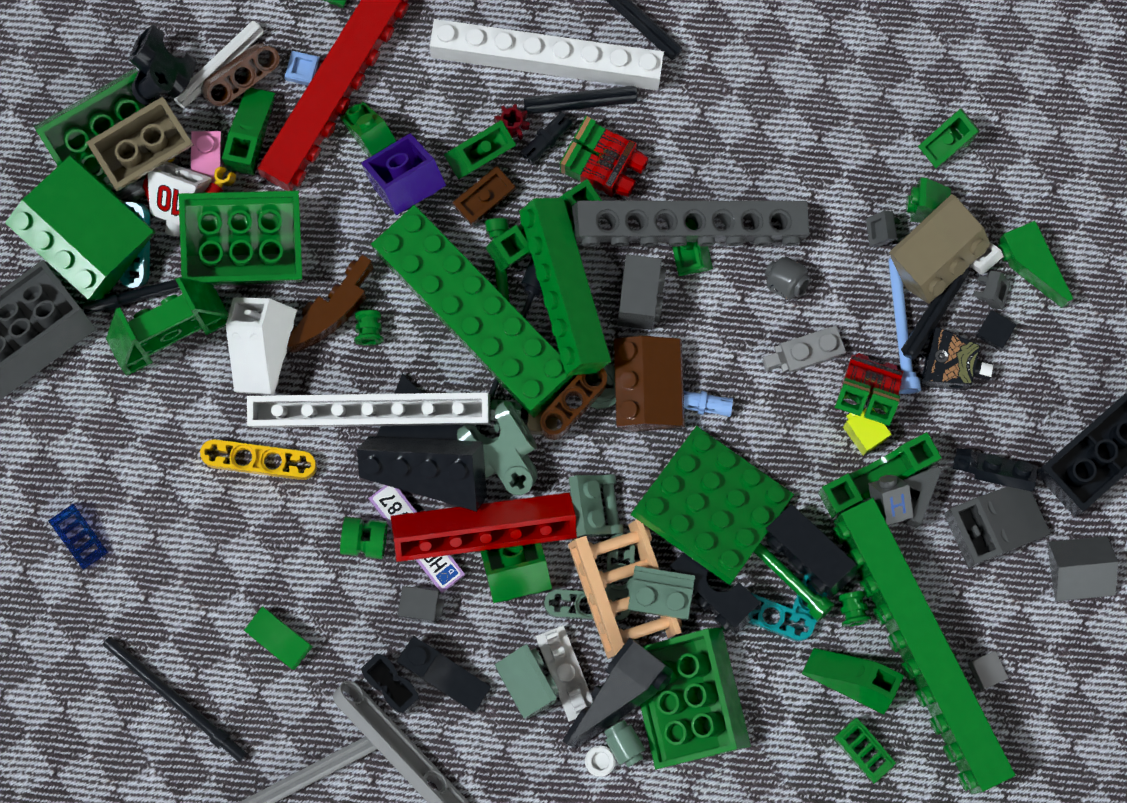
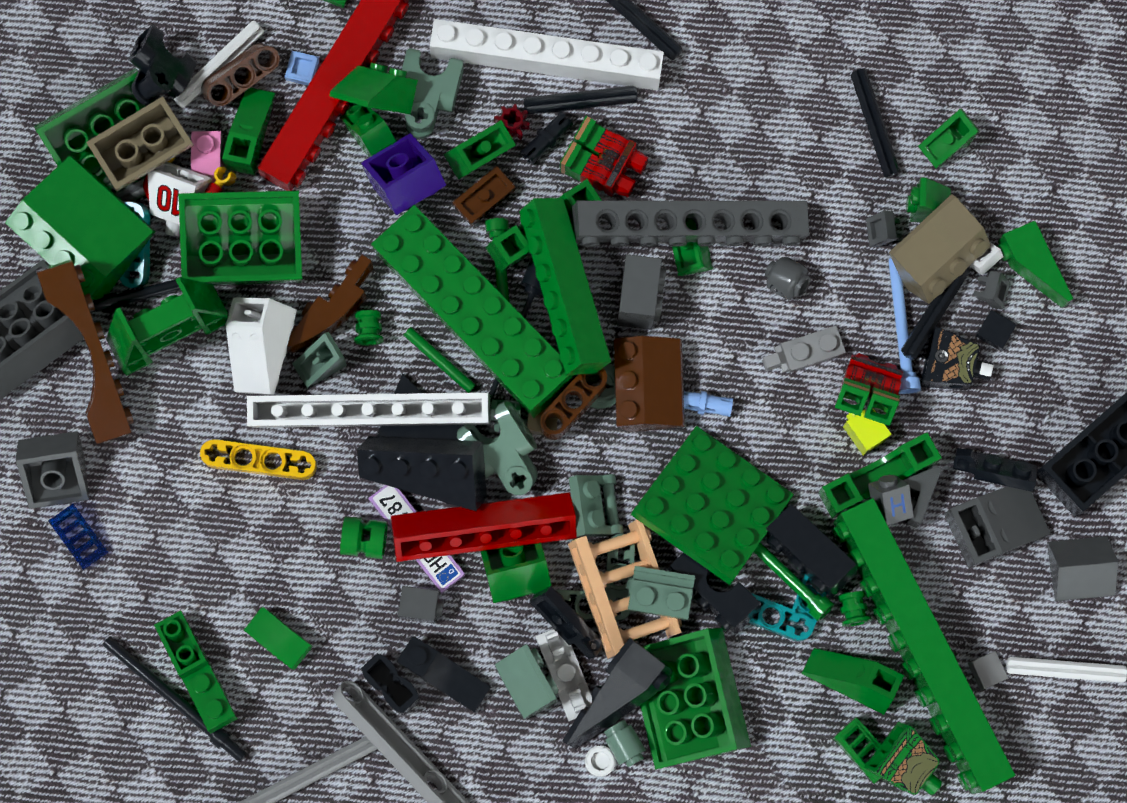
none -> dark grey slope [16,431,89,509]
none -> reddish brown arch [36,260,134,444]
none -> green slope [154,610,238,734]
none -> sand green slope [292,332,347,388]
none -> green slope [329,62,418,114]
none -> sand green piece [402,48,464,139]
none -> green bar [403,327,477,393]
none -> black hinge [530,586,604,660]
none -> black axle [851,68,900,178]
none -> torso [864,722,942,795]
none -> white axle [1006,657,1127,682]

